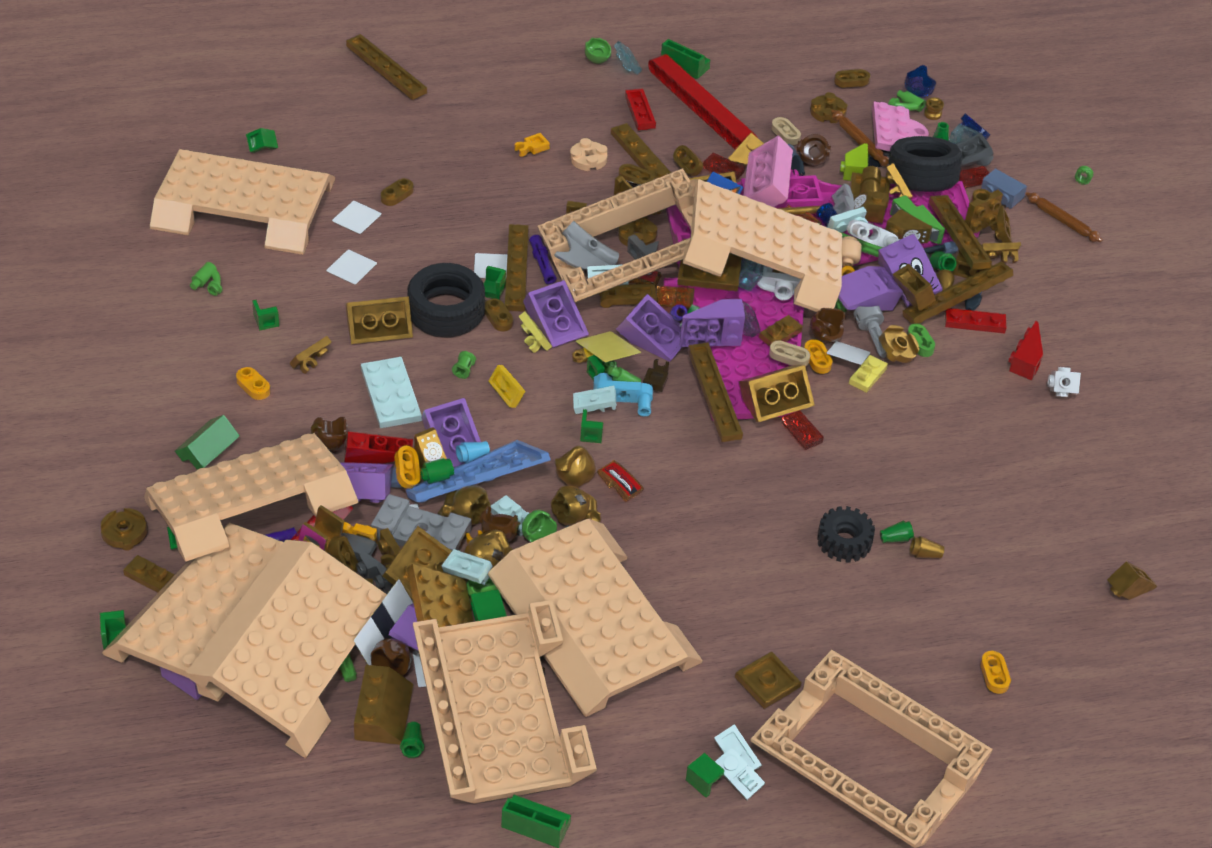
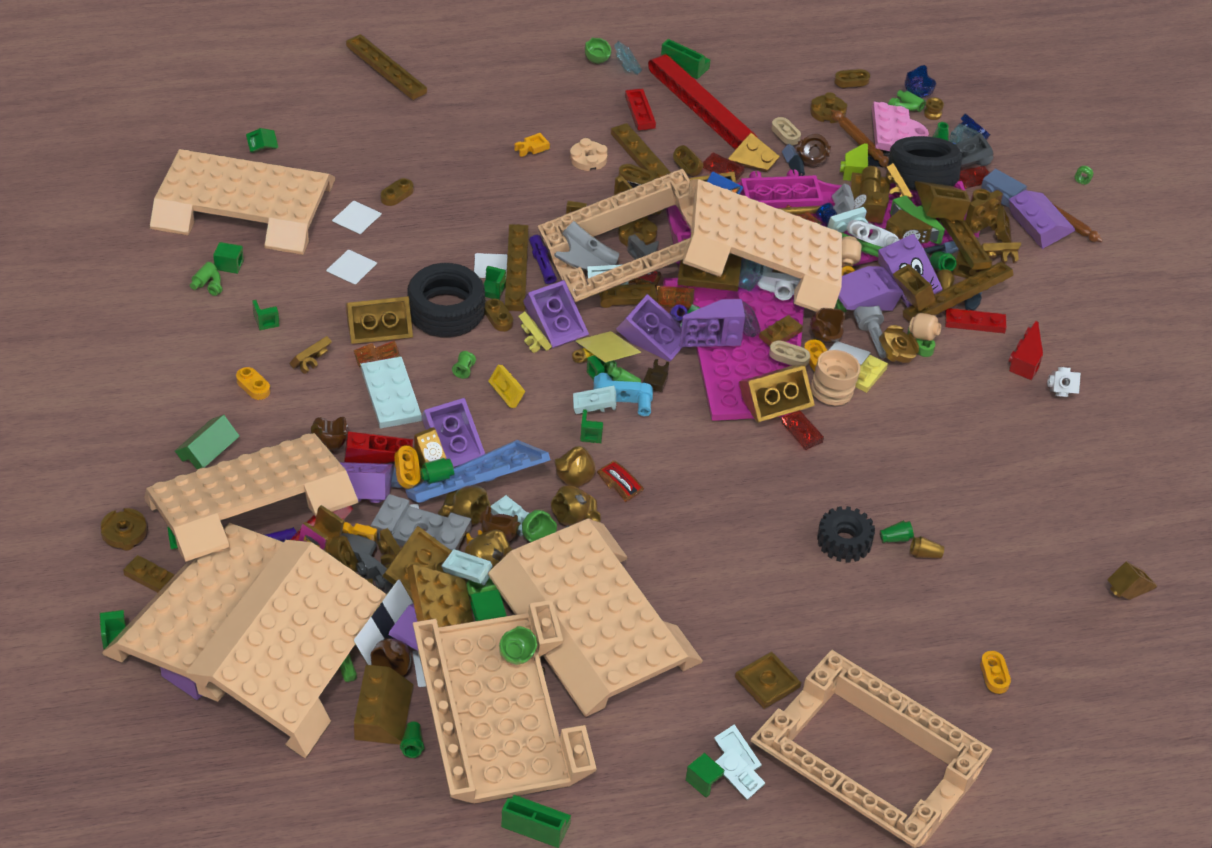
medium azure cone [456,441,490,463] -> none
pearl gold plate [688,342,743,442] -> none
bright pink slope [743,135,793,207] -> none
none -> green panel [213,242,244,274]
none -> clear orange slope [353,340,401,367]
none -> bright green hair [499,626,538,665]
none -> light nougat wheel [811,350,860,406]
none -> light nougat head [909,313,941,341]
none -> pearl gold slope [914,181,971,221]
none -> medium lavender slope [1009,190,1075,249]

